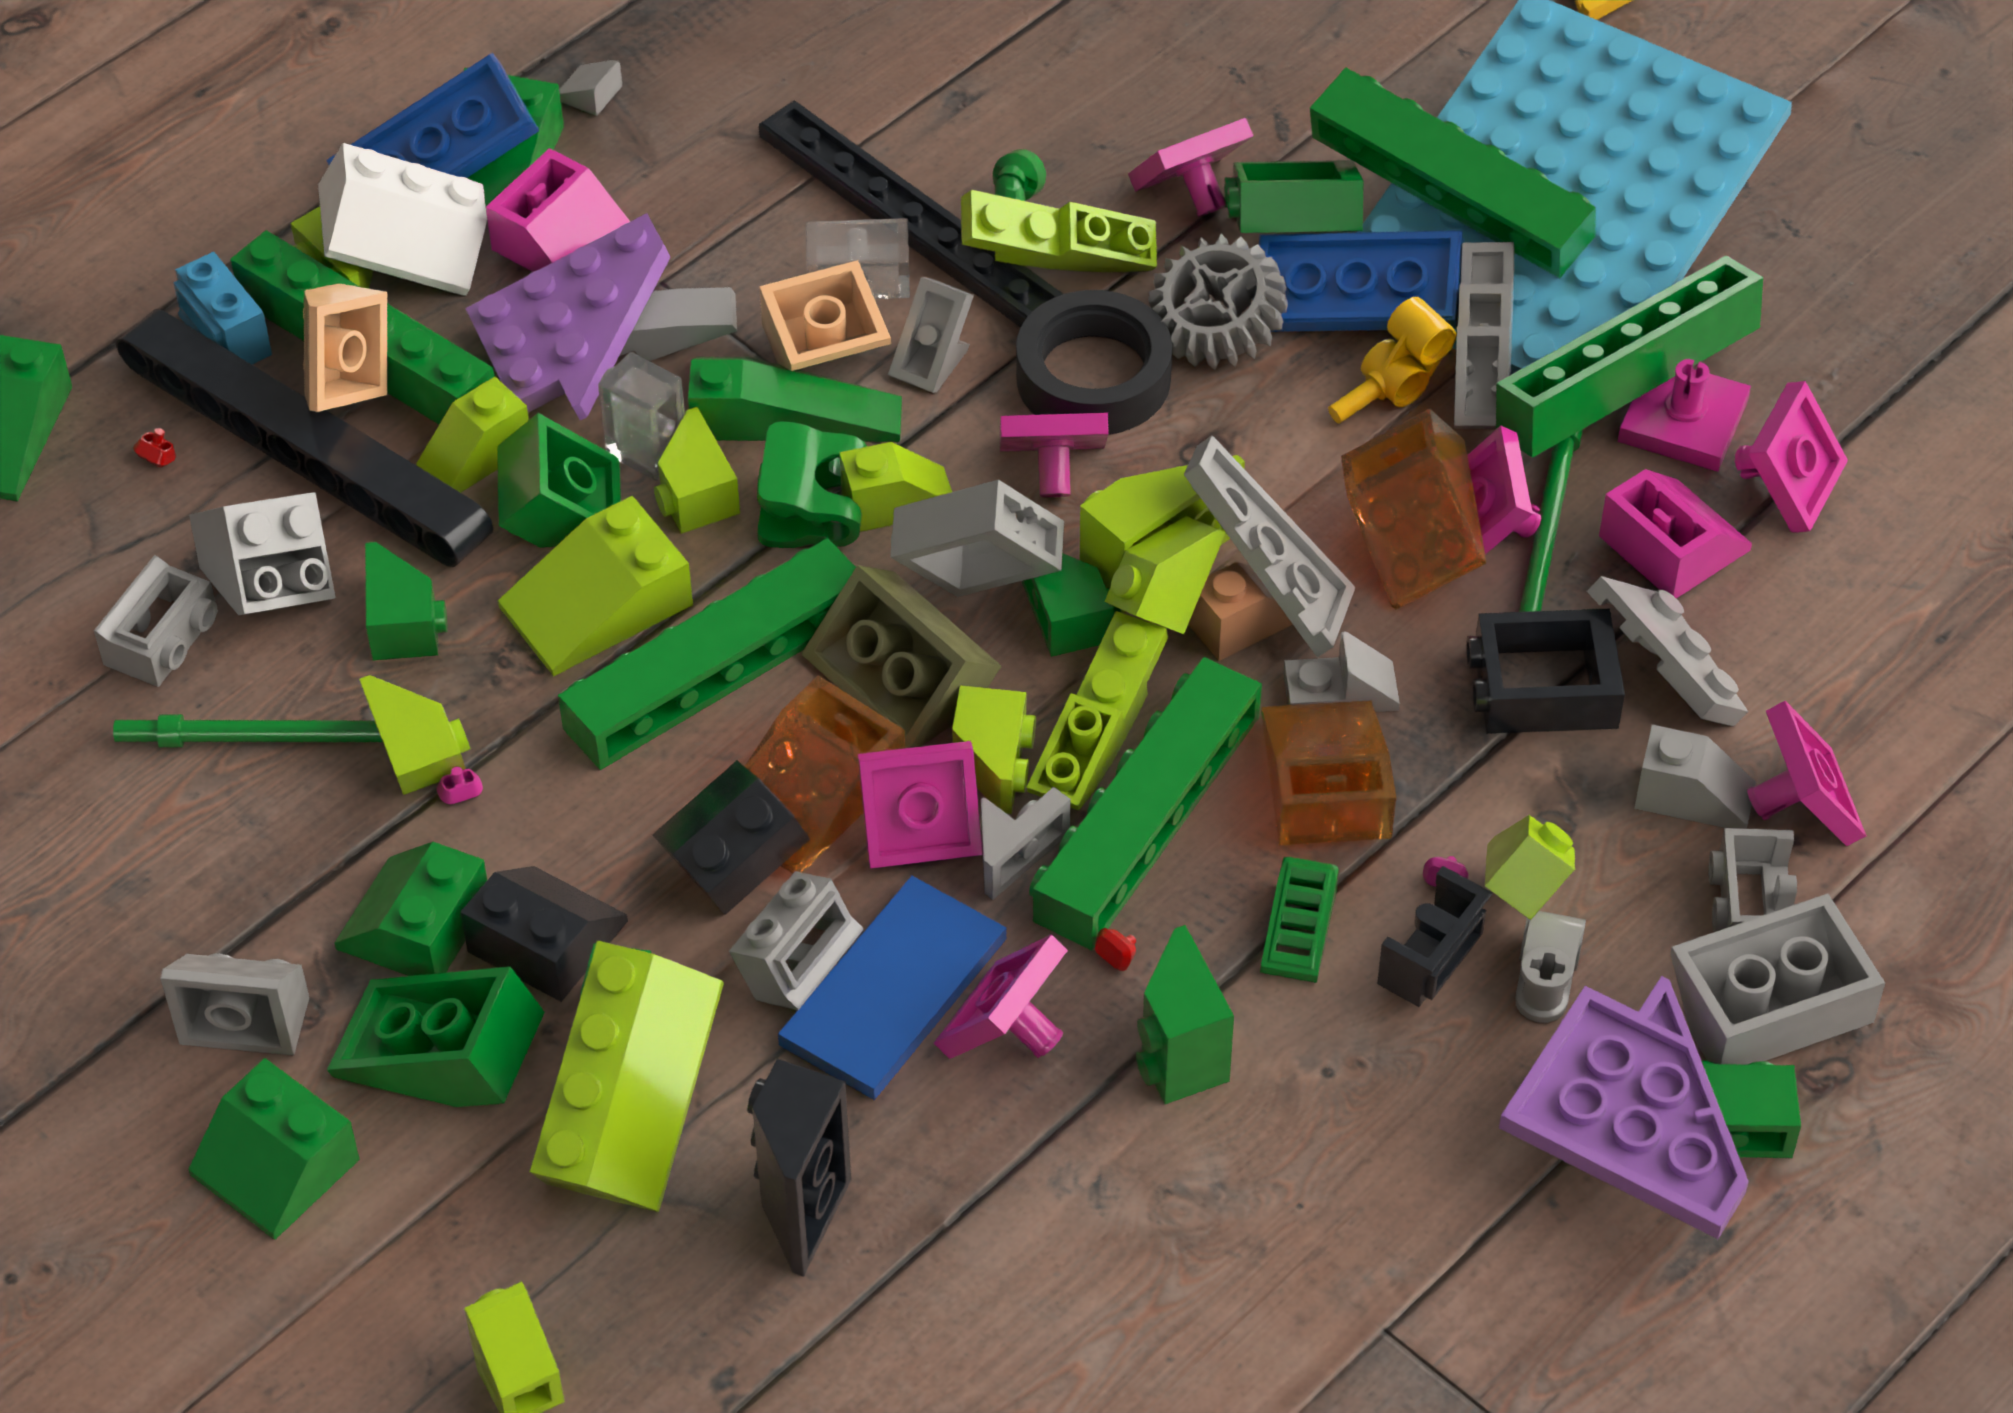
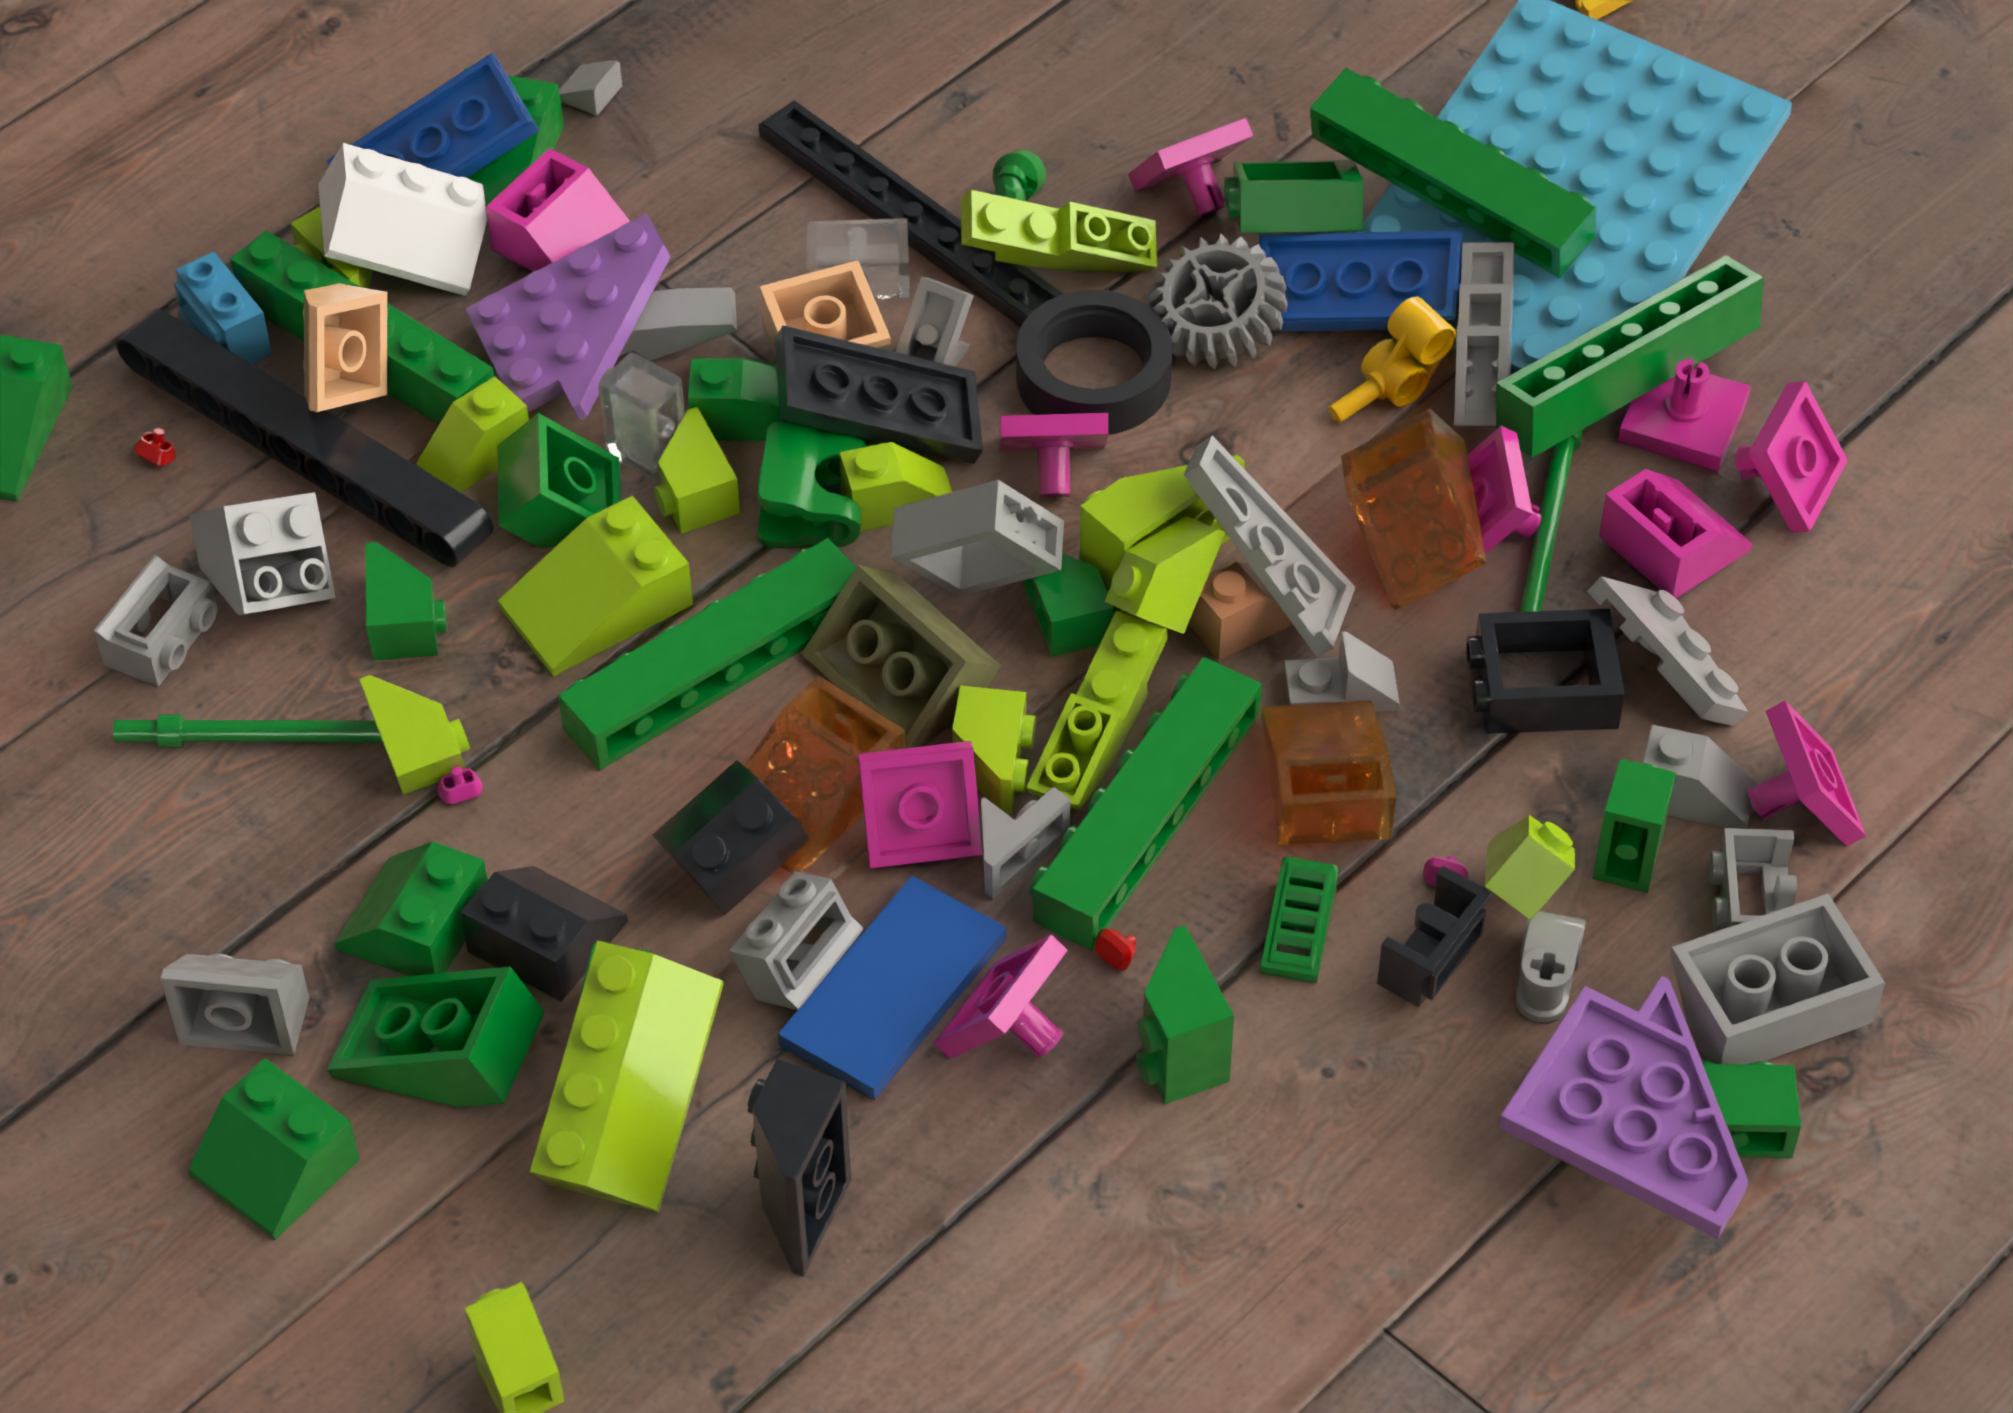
none -> black plate [775,325,983,464]
none -> green brick [1592,758,1676,893]

